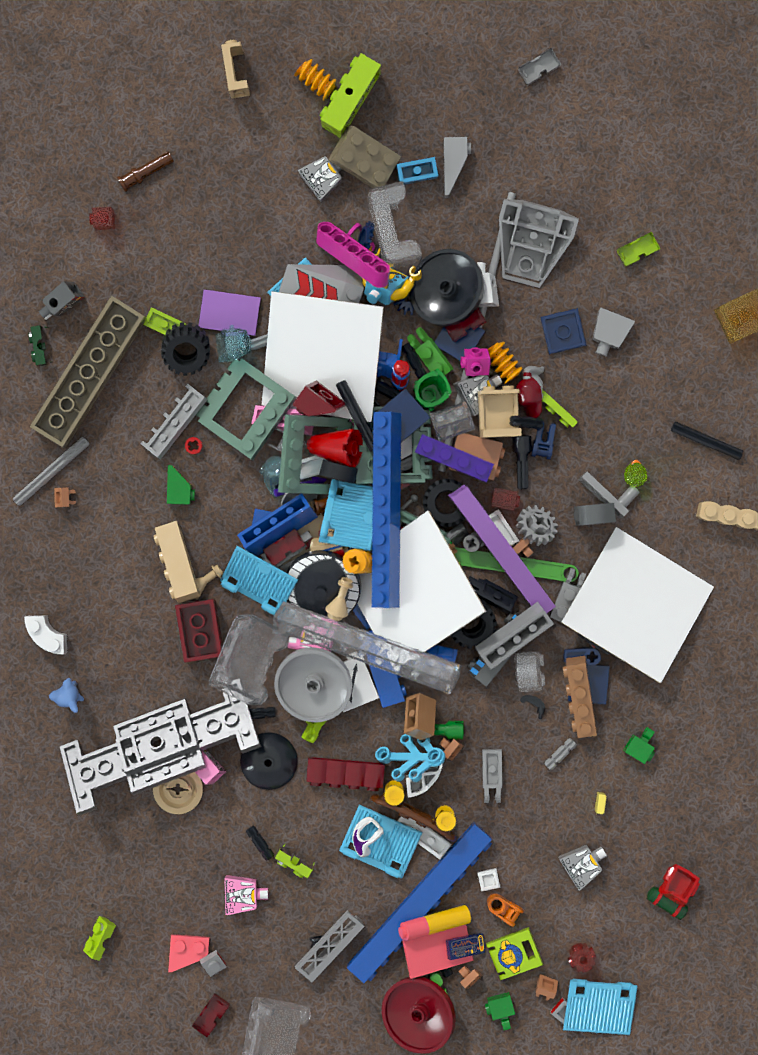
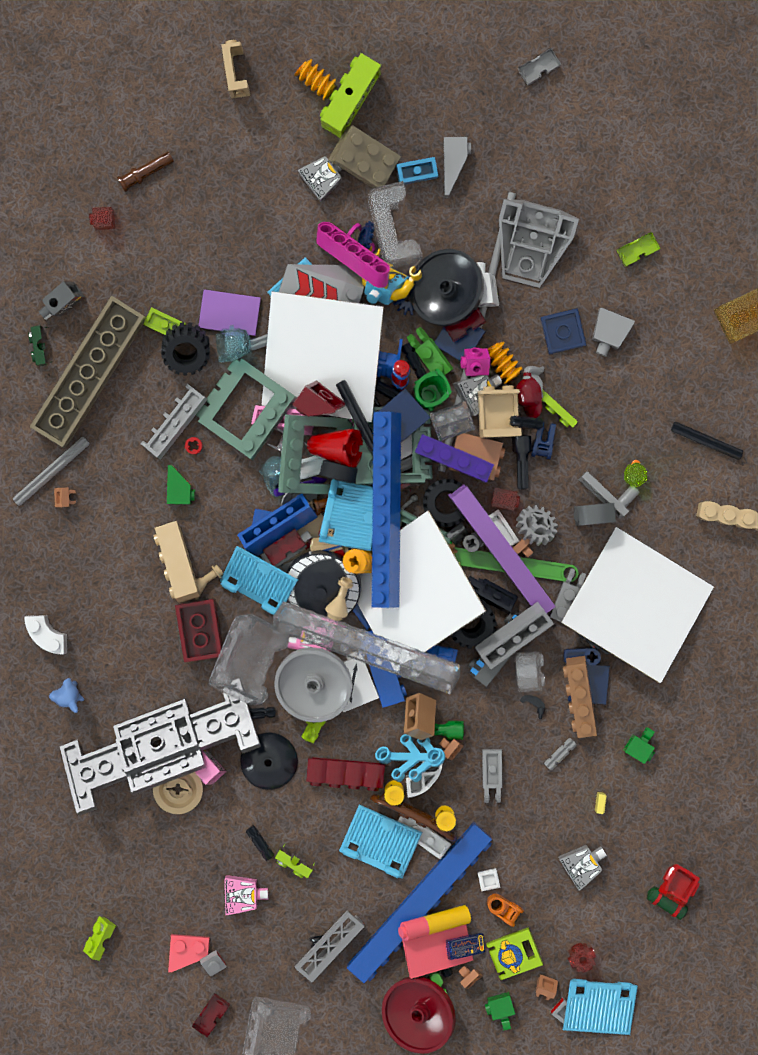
white piece [352,817,384,857] -> none

